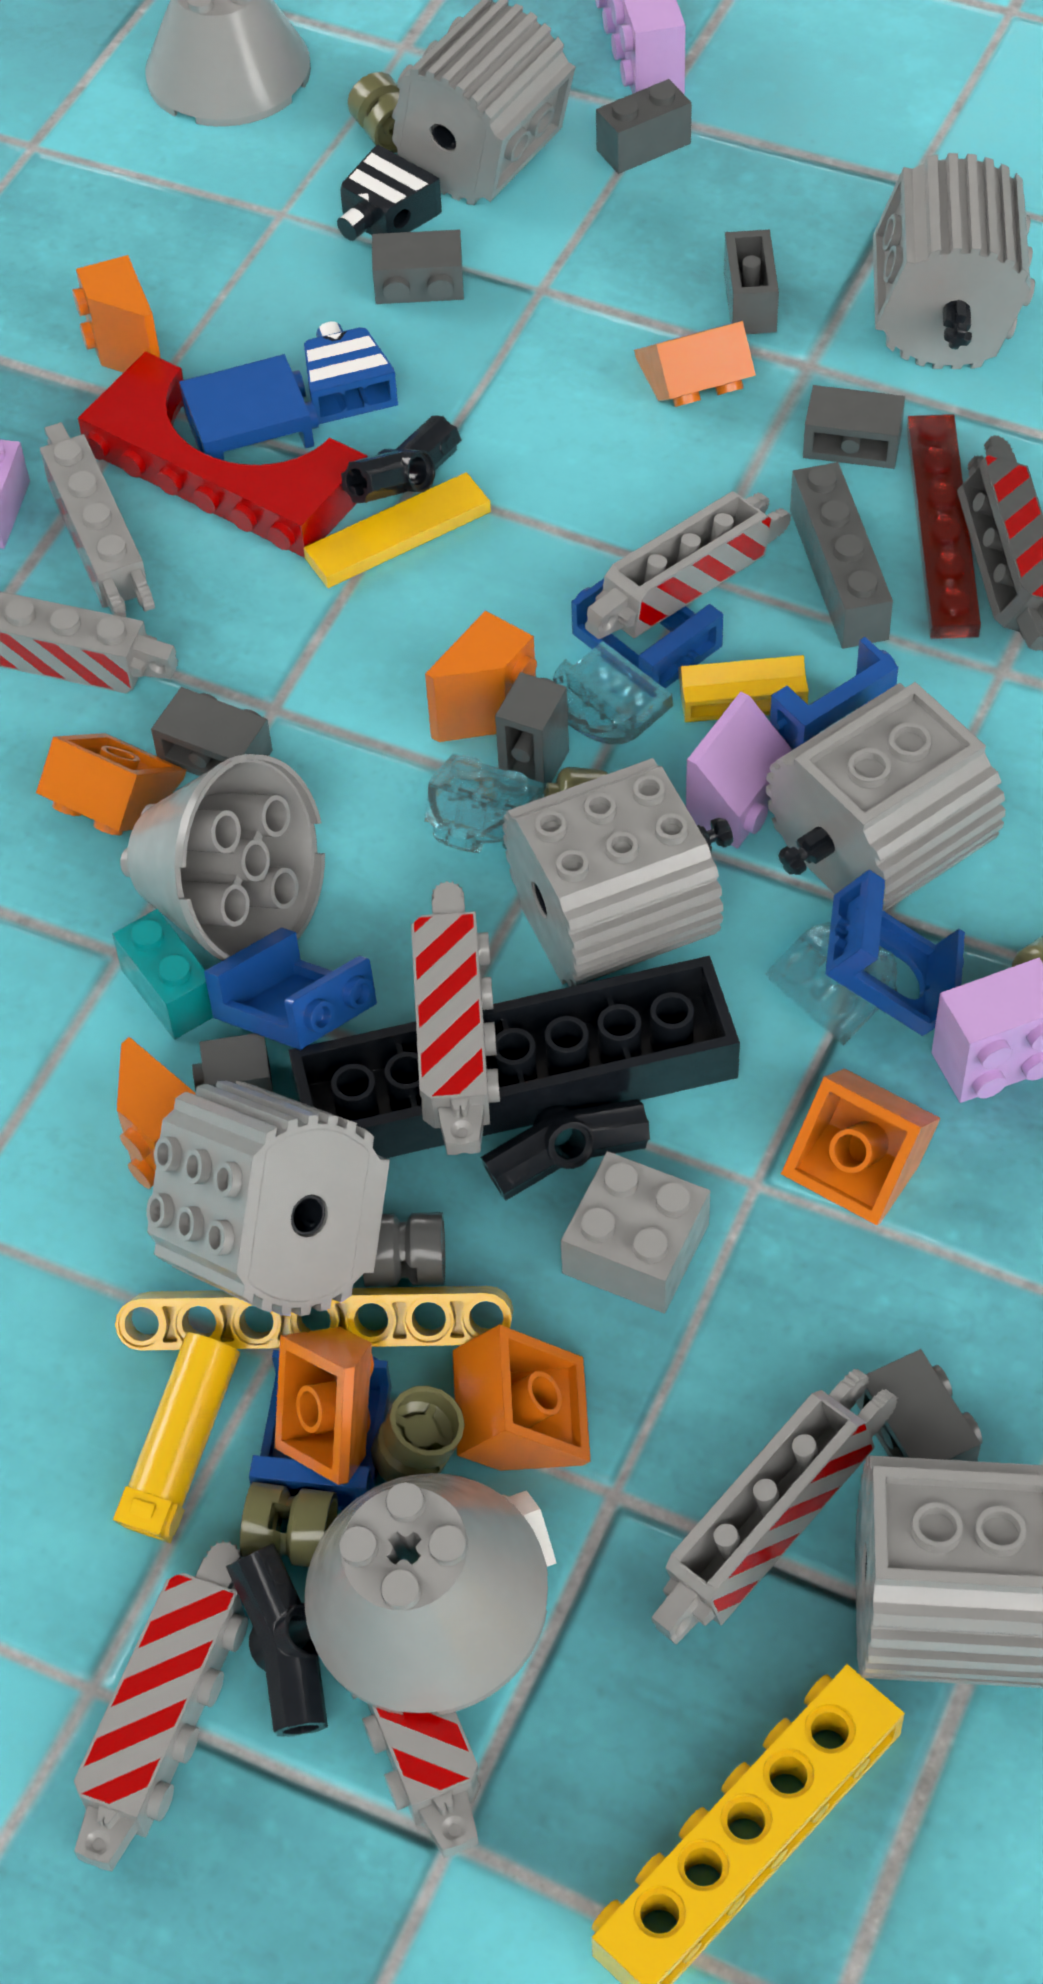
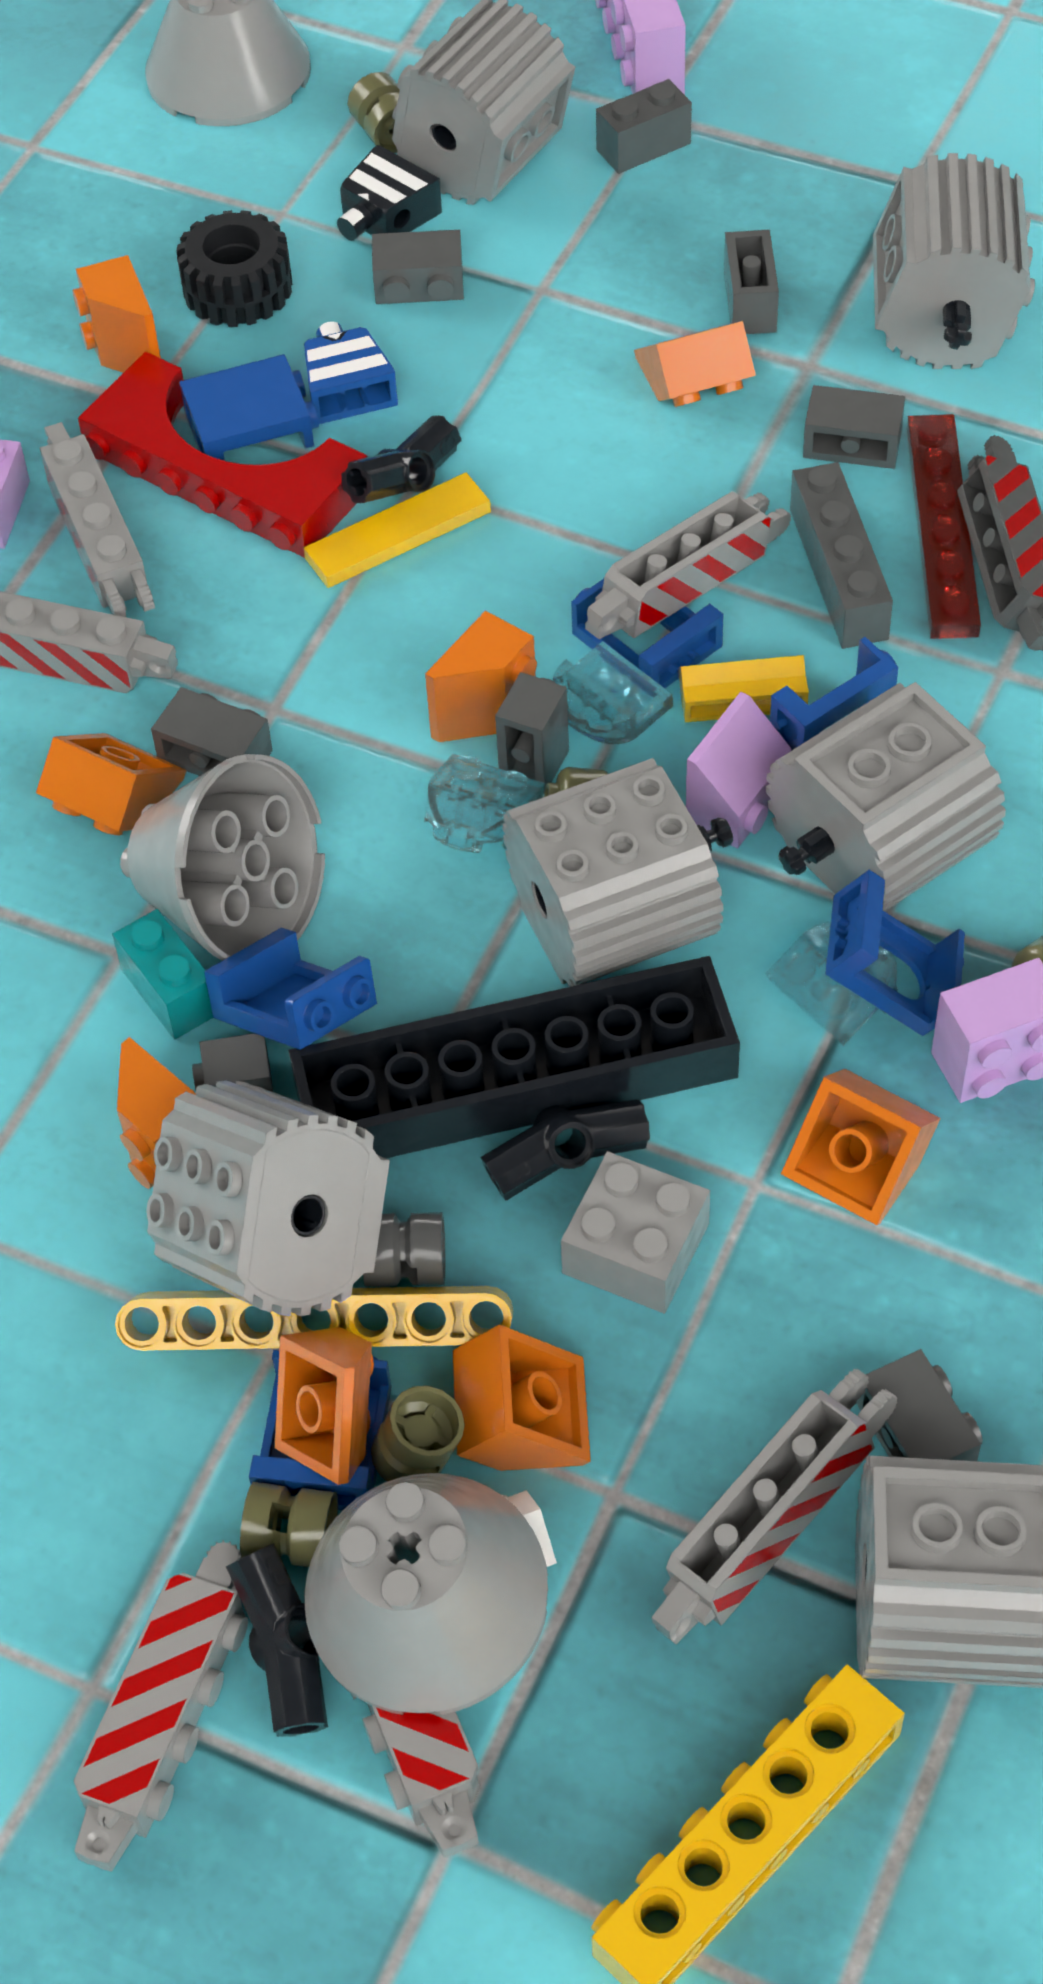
yellow piece [113,1333,241,1544] -> none
light grey hinge [411,881,500,1155] -> none
none -> black tyre [176,210,293,327]

